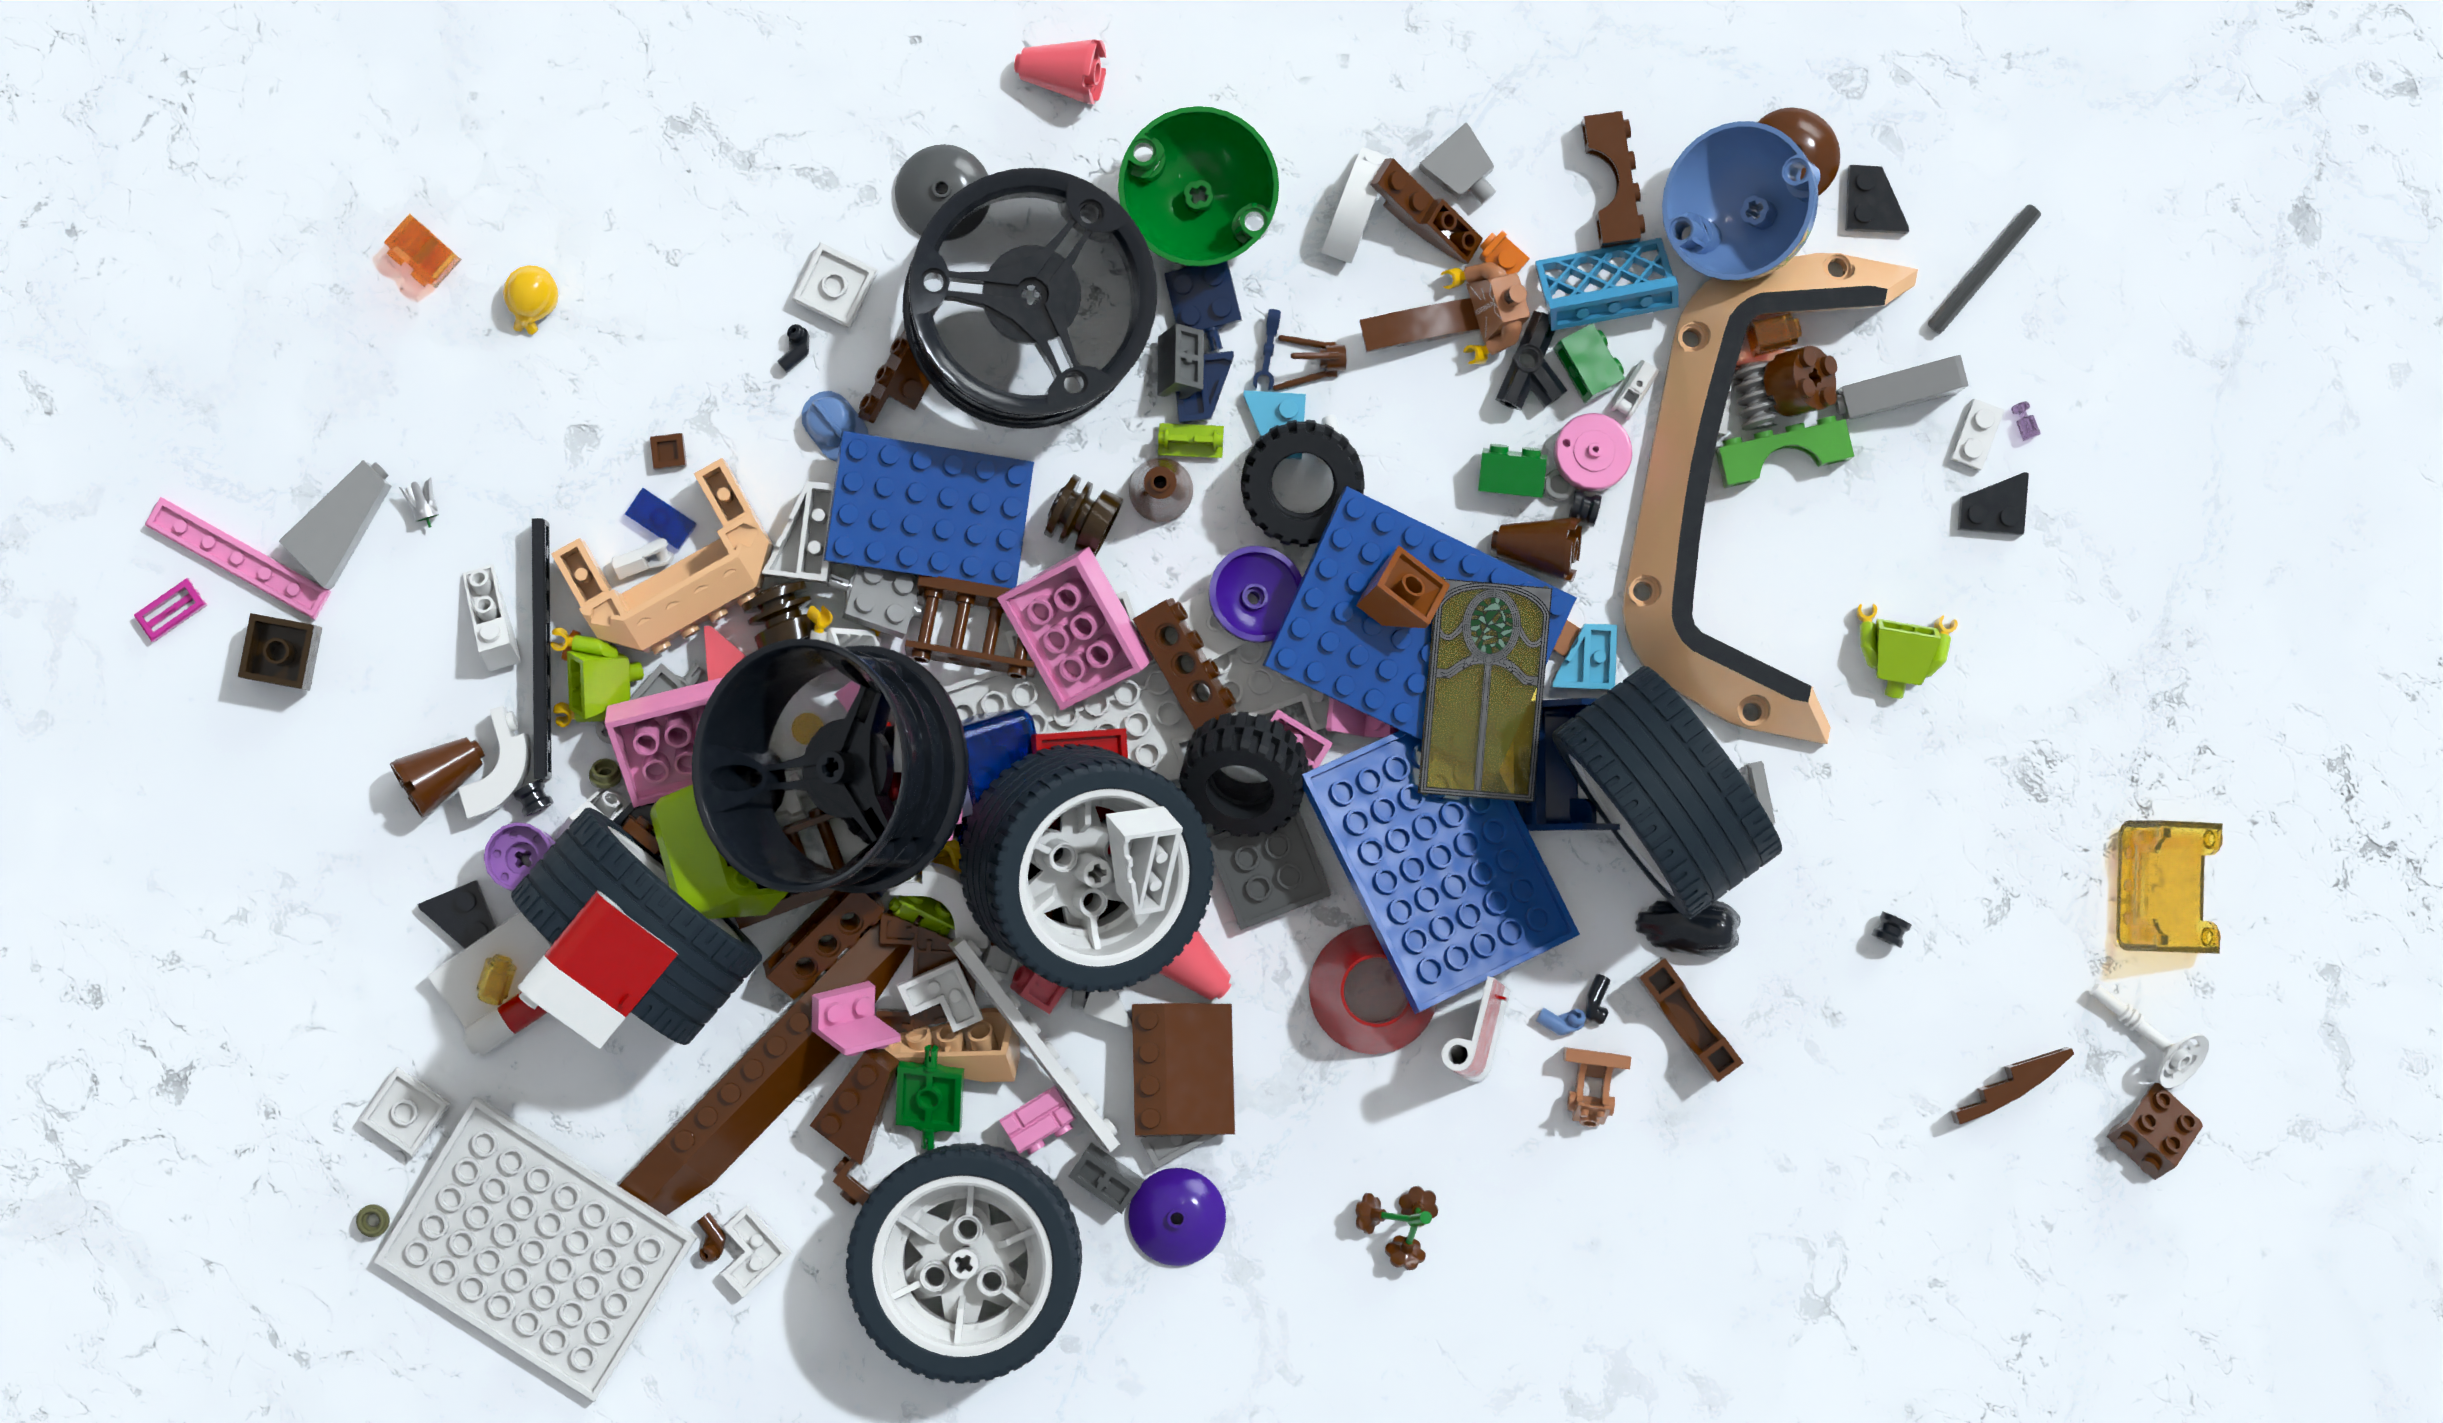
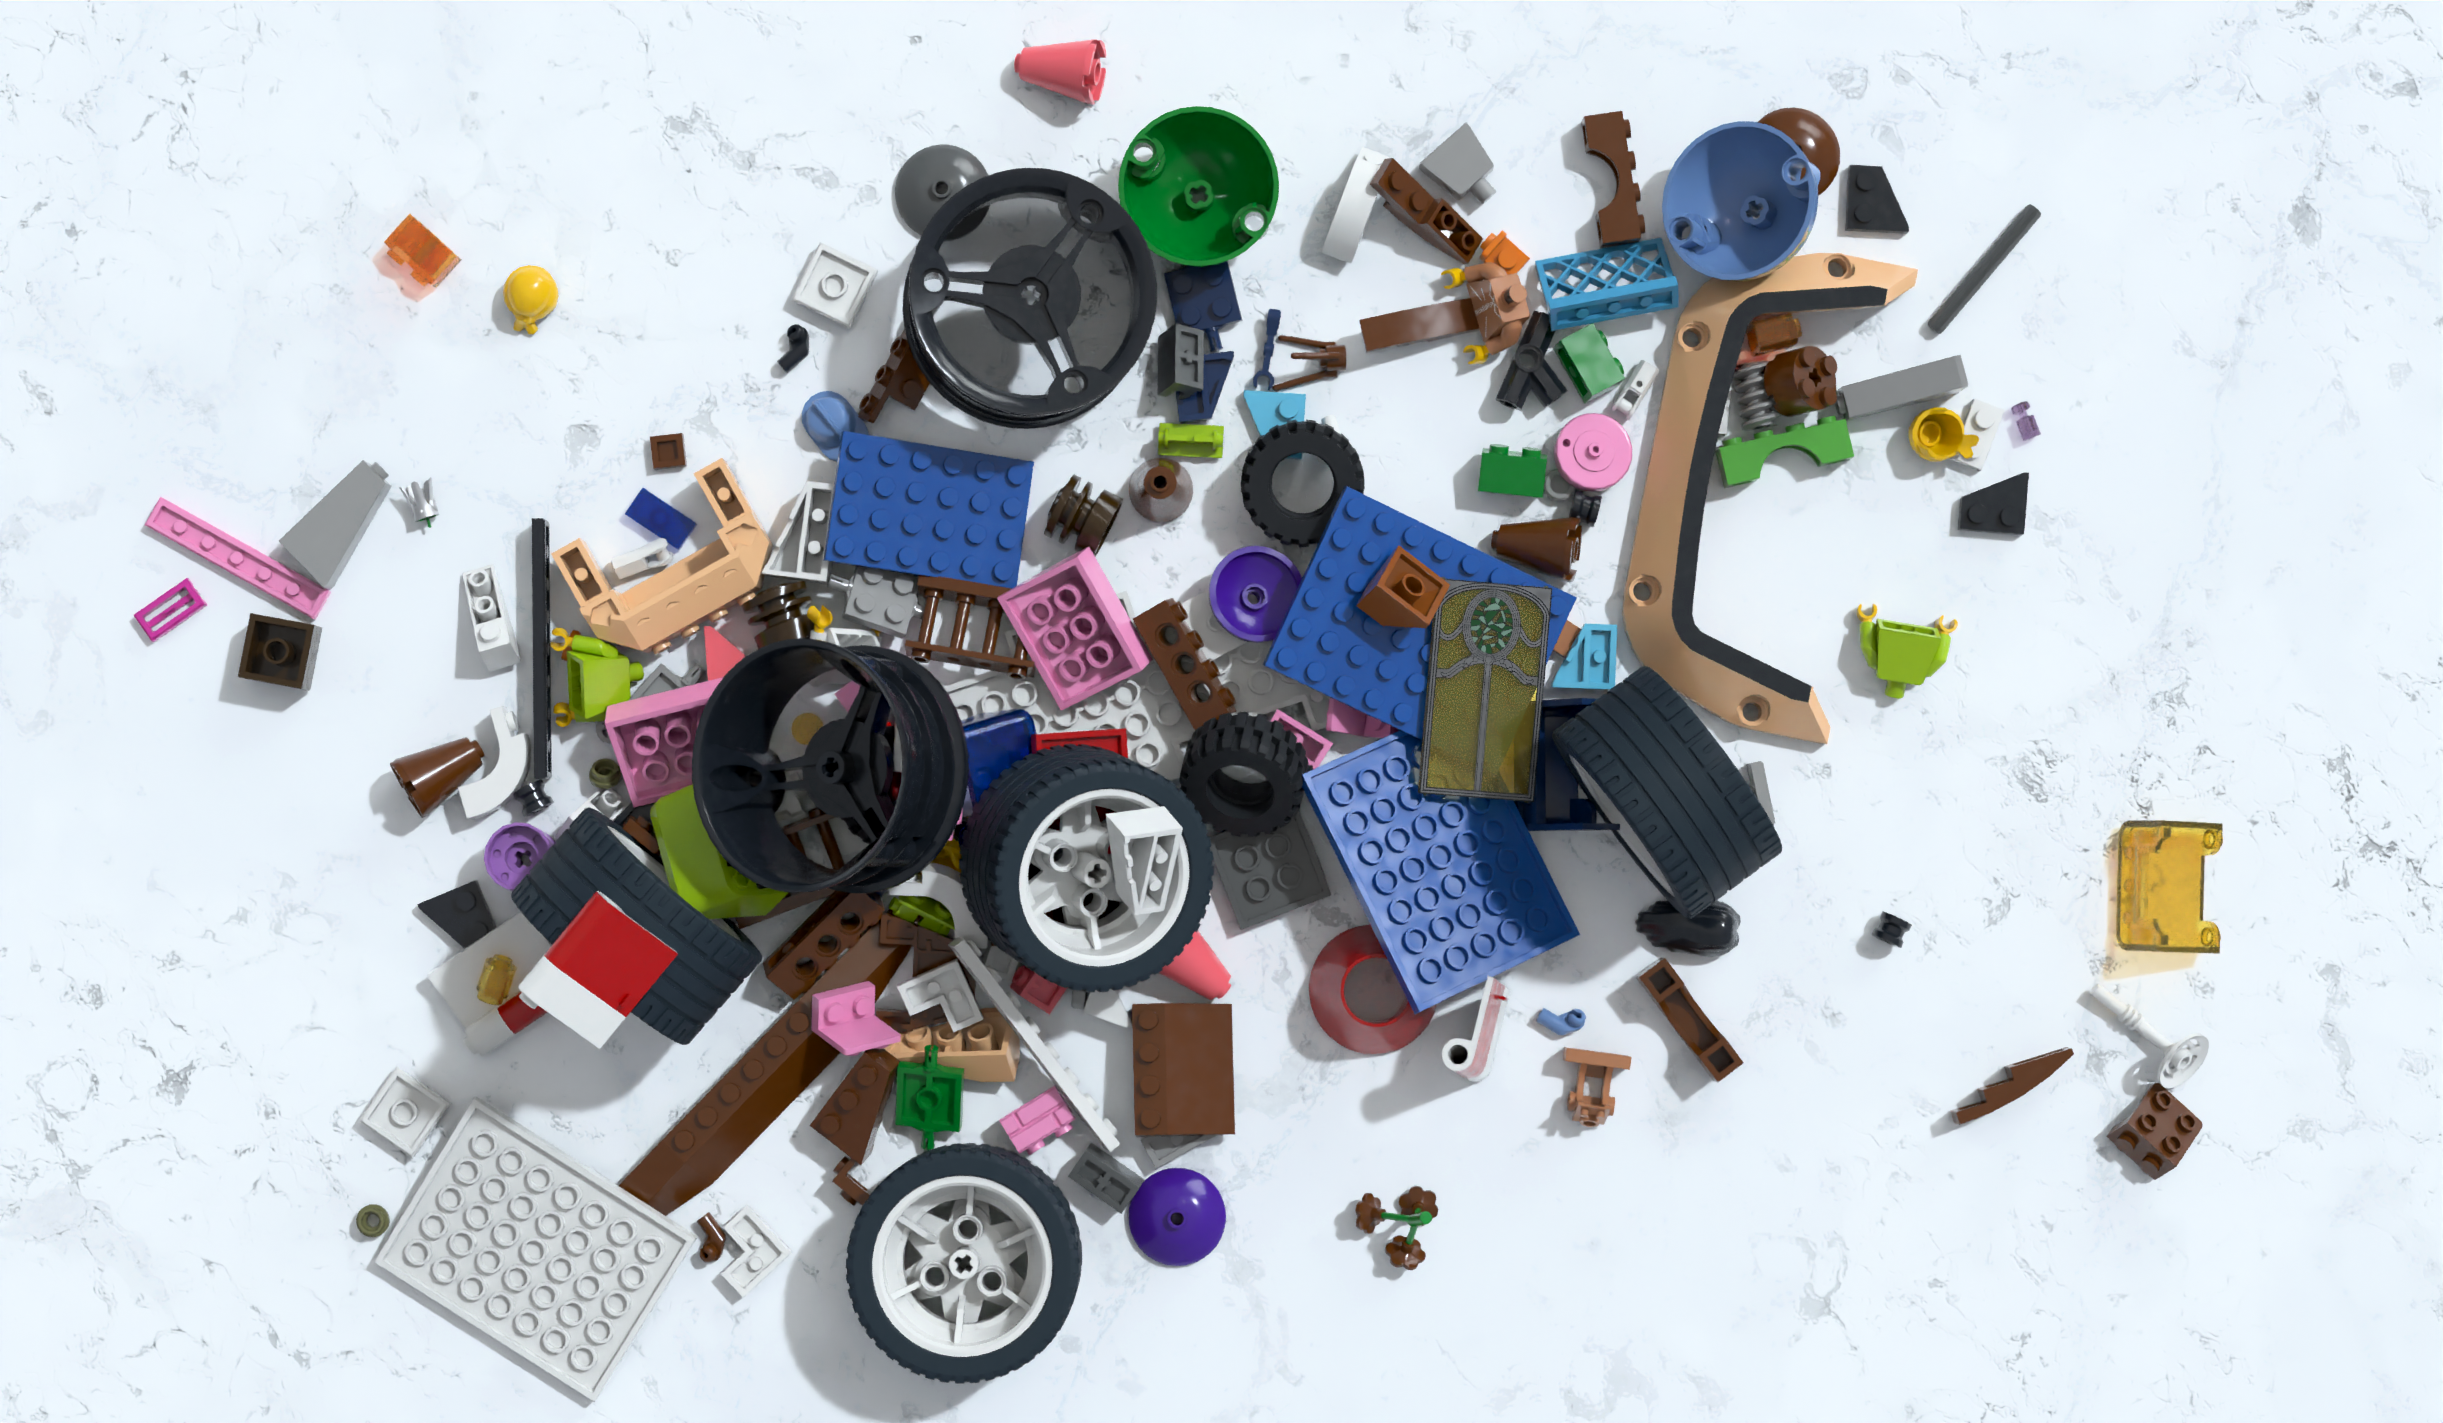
black arm [1585,974,1611,1025] -> none
none -> yellow hat [1908,407,1979,462]

